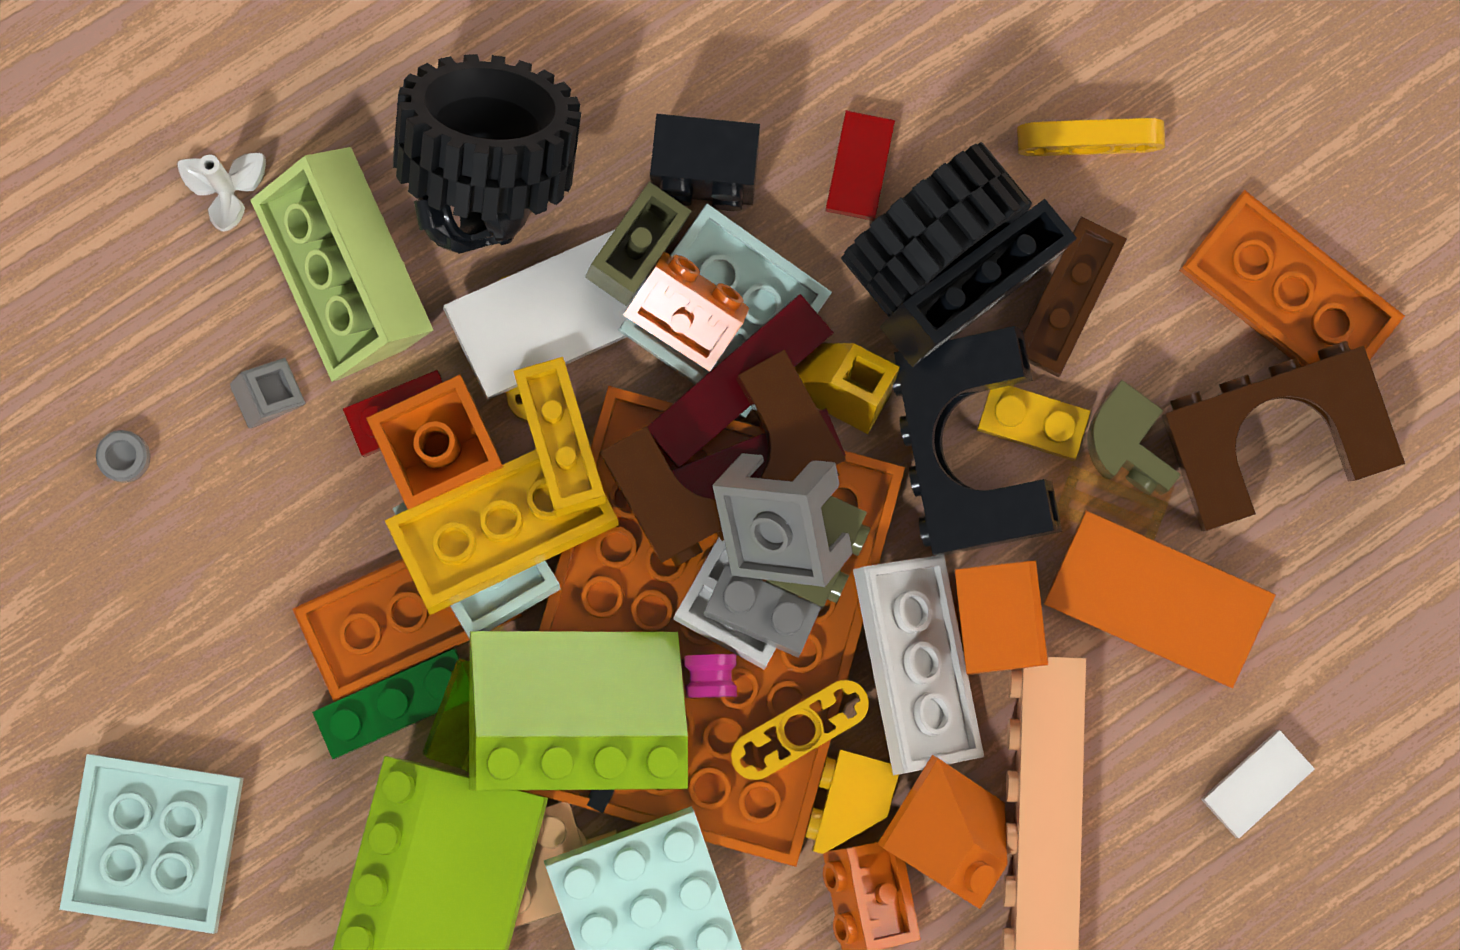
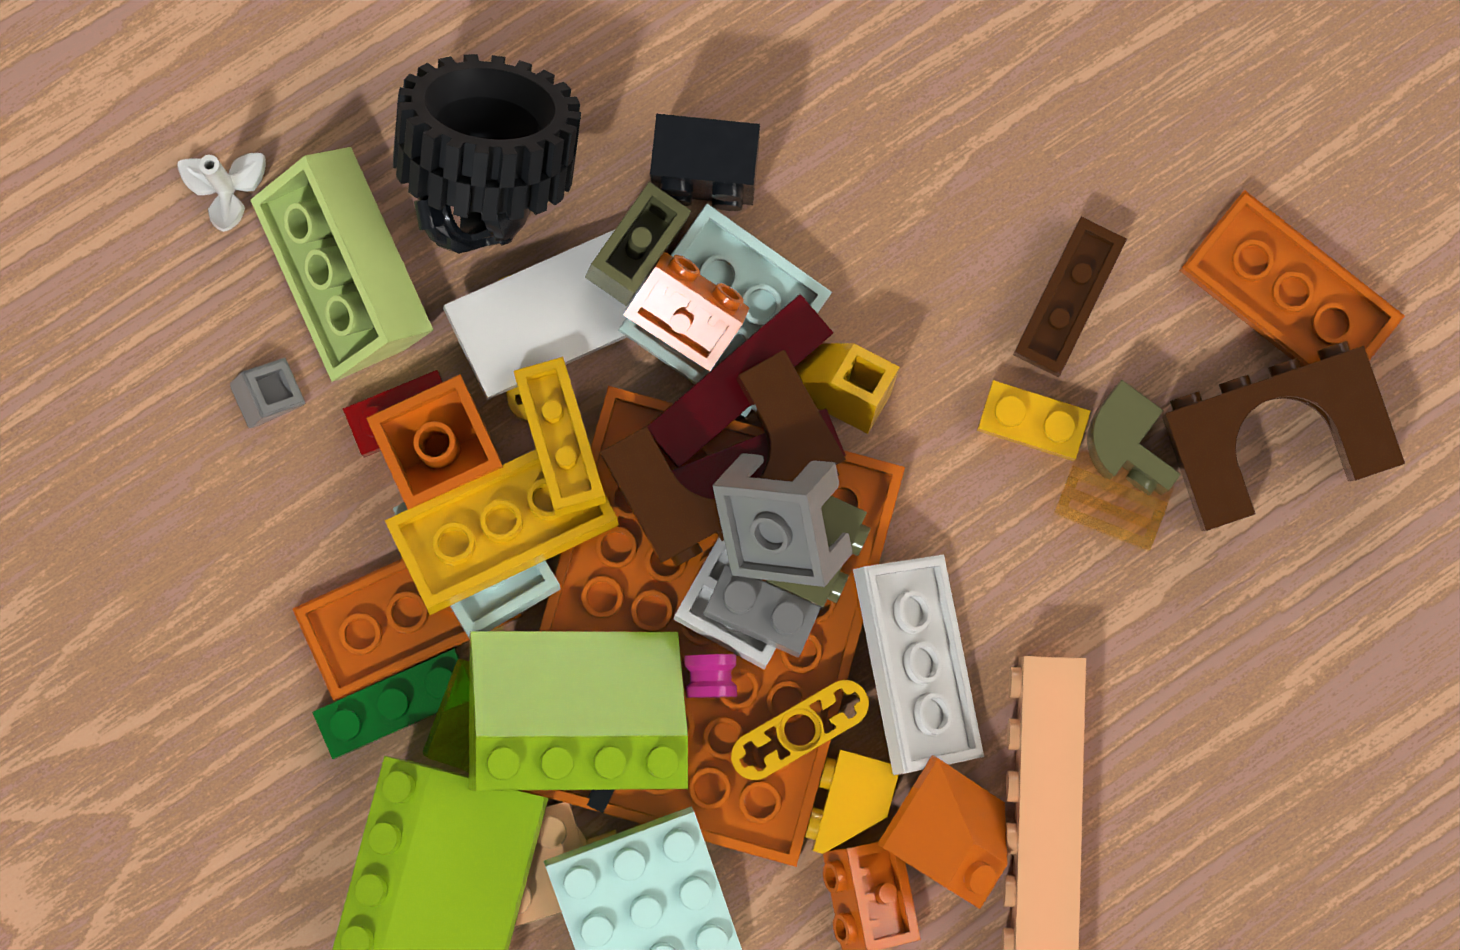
light aqua plate [59,754,244,934] -> none
light grey tile [96,430,150,483] -> none
red tile [825,110,895,221] -> none
black tyre [841,142,1032,317] -> none
black brick [880,199,1077,367] -> none
black arch [893,326,1062,555] -> none
orange slope [955,561,1048,675] -> none
yellow beam [1017,118,1165,156] -> none
orange tile [1043,509,1276,689] -> none
white tile [1201,730,1315,838] -> none

